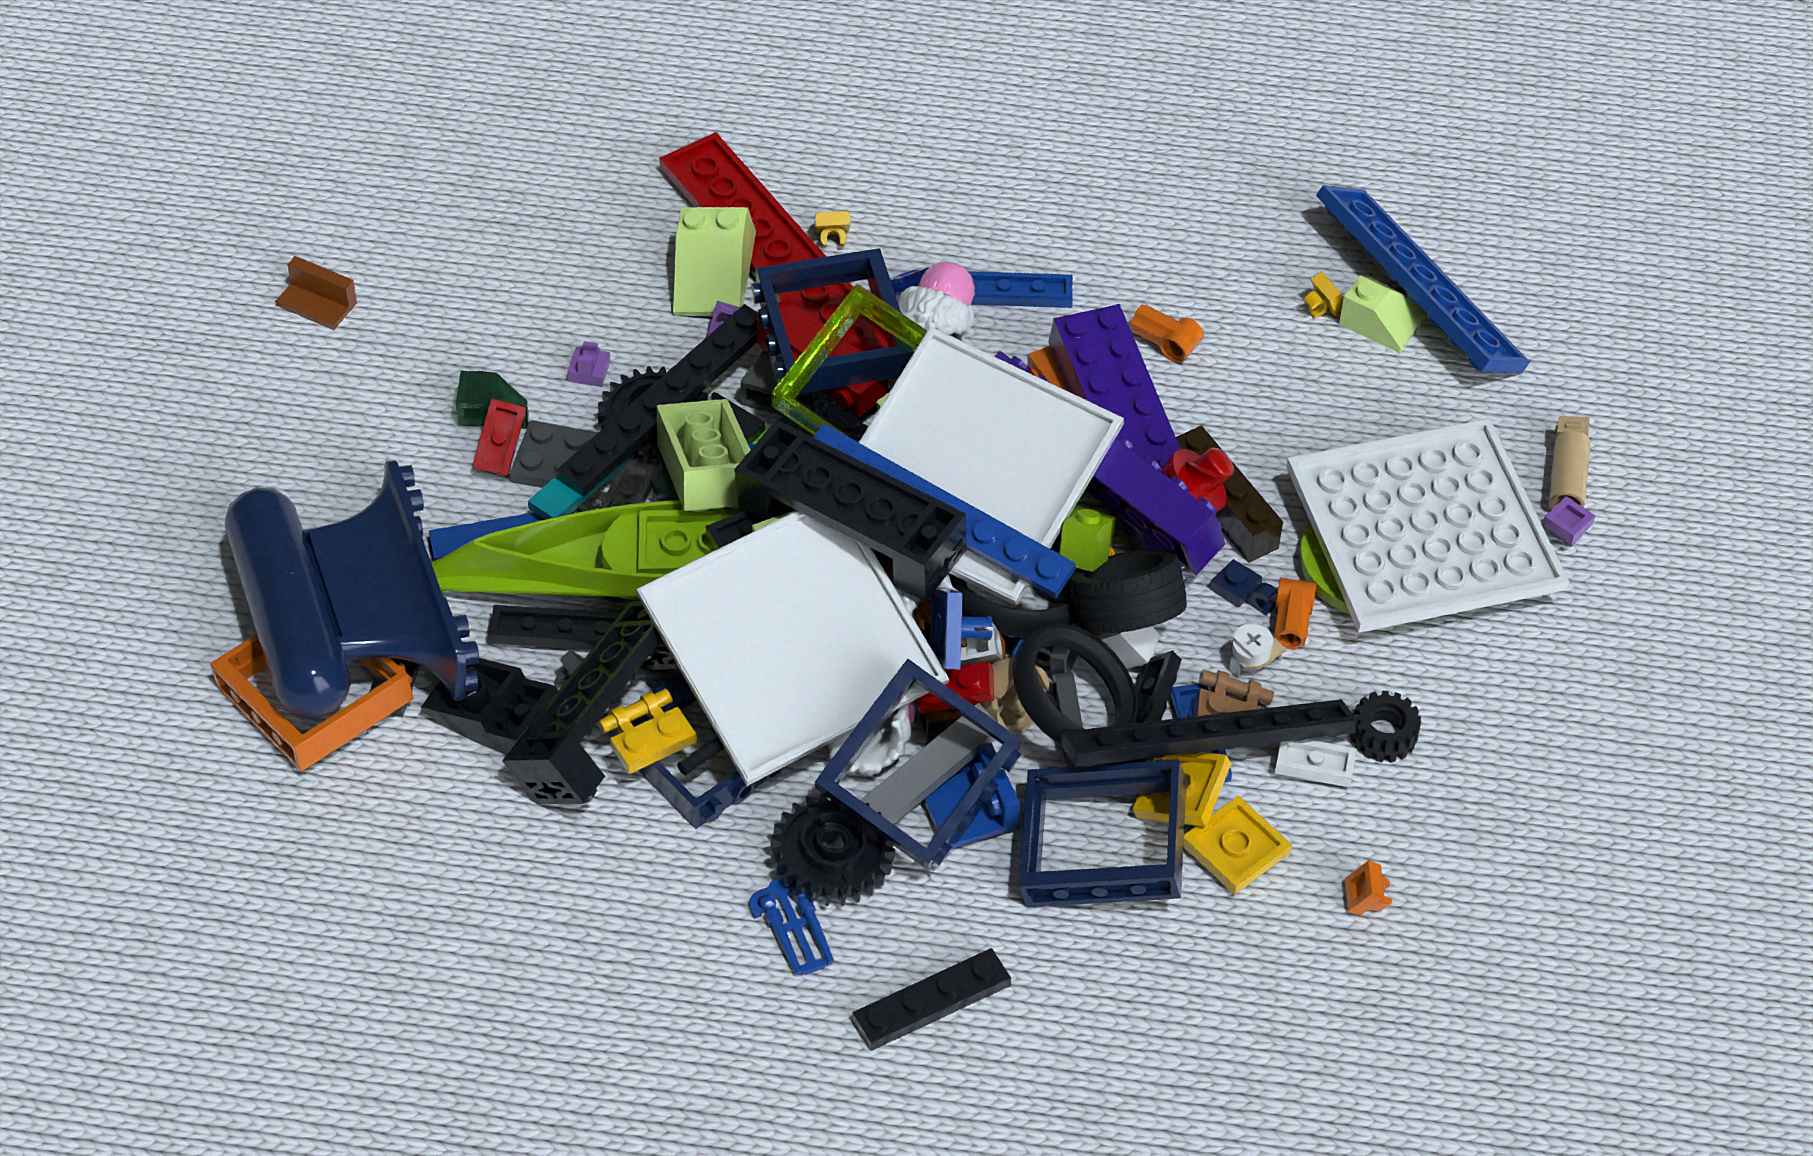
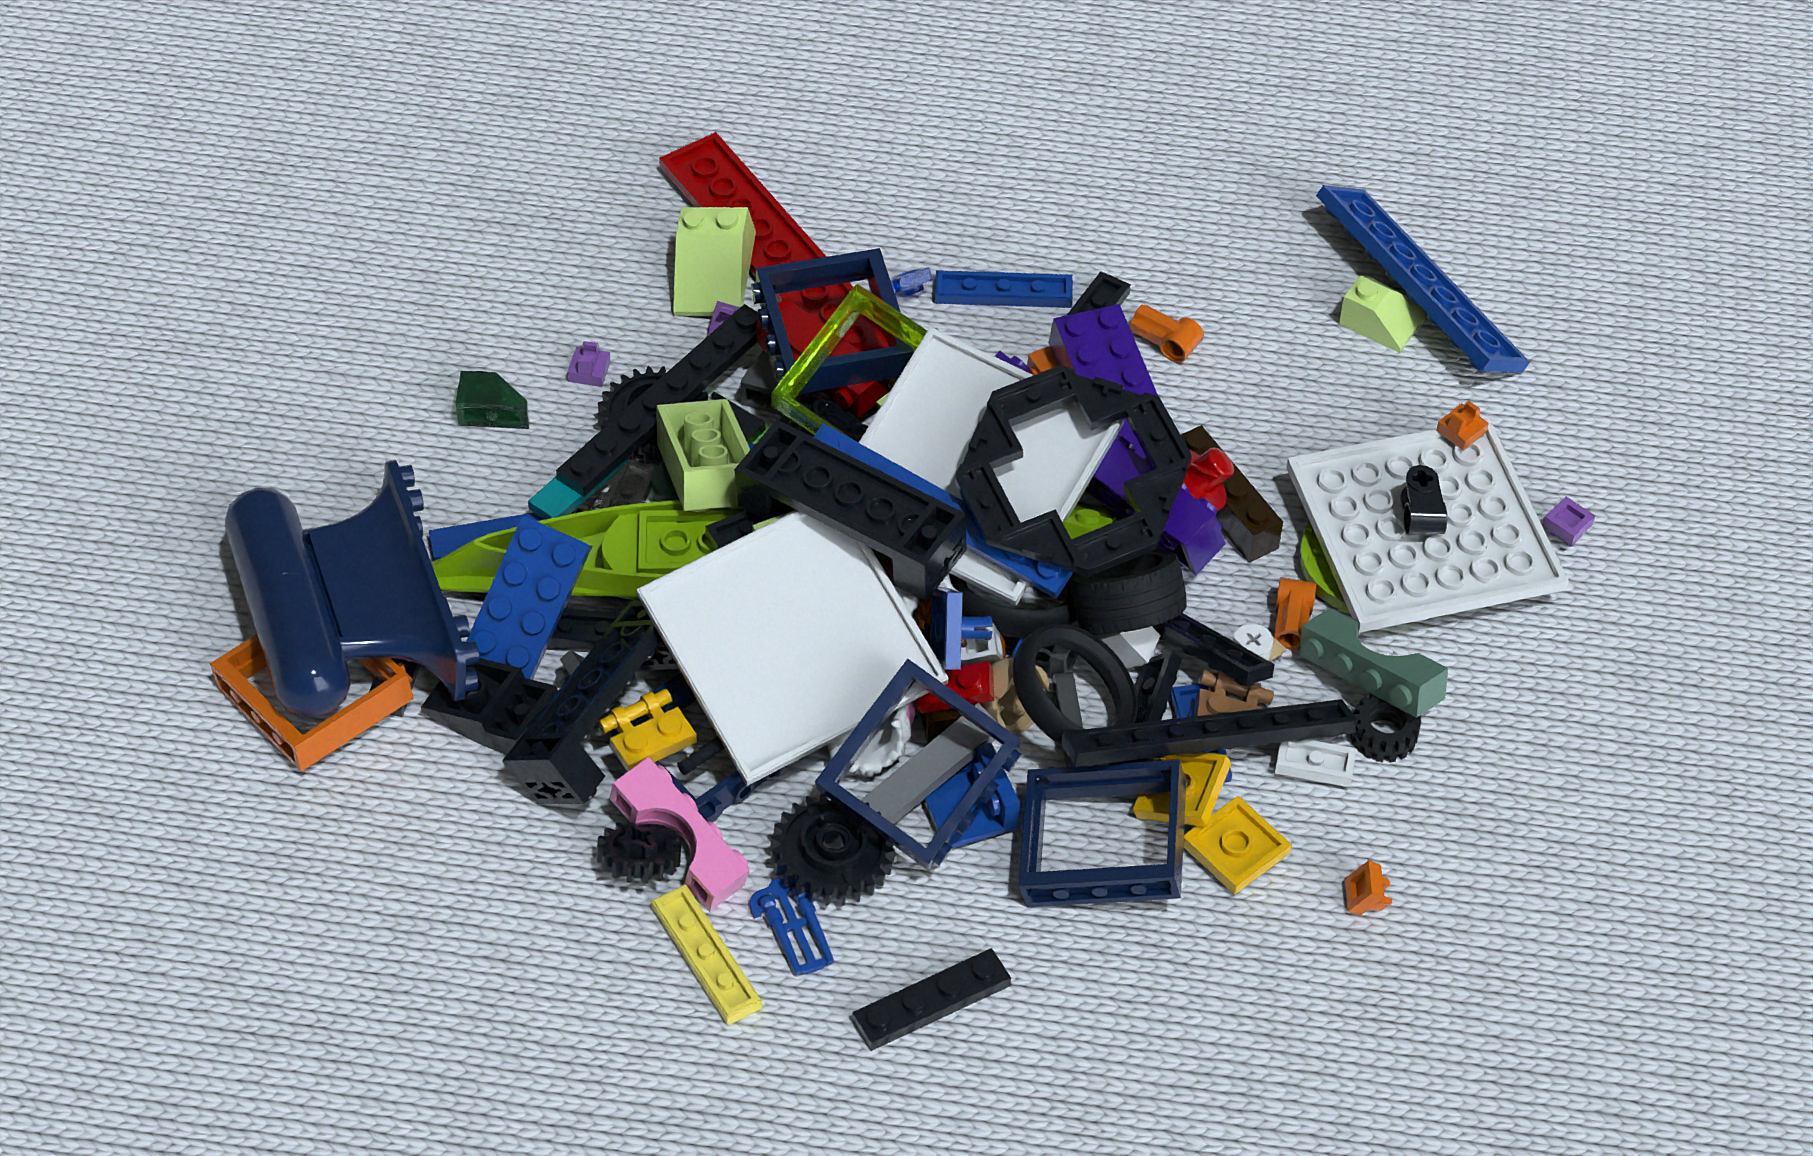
dark orange panel [275,256,357,330] -> none
red plate [472,398,526,478] -> none
dark grey plate [510,420,598,488] -> none
yellow tile [814,211,850,248] -> none
white hair [898,261,975,342] -> none
dark blue plate [1210,559,1277,616] -> none
yellow tile [1304,271,1343,319] -> none
tan piece [1548,416,1591,510] -> none
none -> blue plate [466,515,592,680]
none -> black gear [596,822,682,884]
none -> bright pink arch [609,757,750,912]
none -> light yellow tile [651,884,762,1026]
none -> black plate [955,365,1192,577]
none -> black plate [1067,271,1131,315]
none -> black plate [1152,613,1275,686]
none -> sand green arch [1300,607,1448,718]
none -> black piece [1400,465,1447,535]
none -> orange tile [1436,400,1489,451]

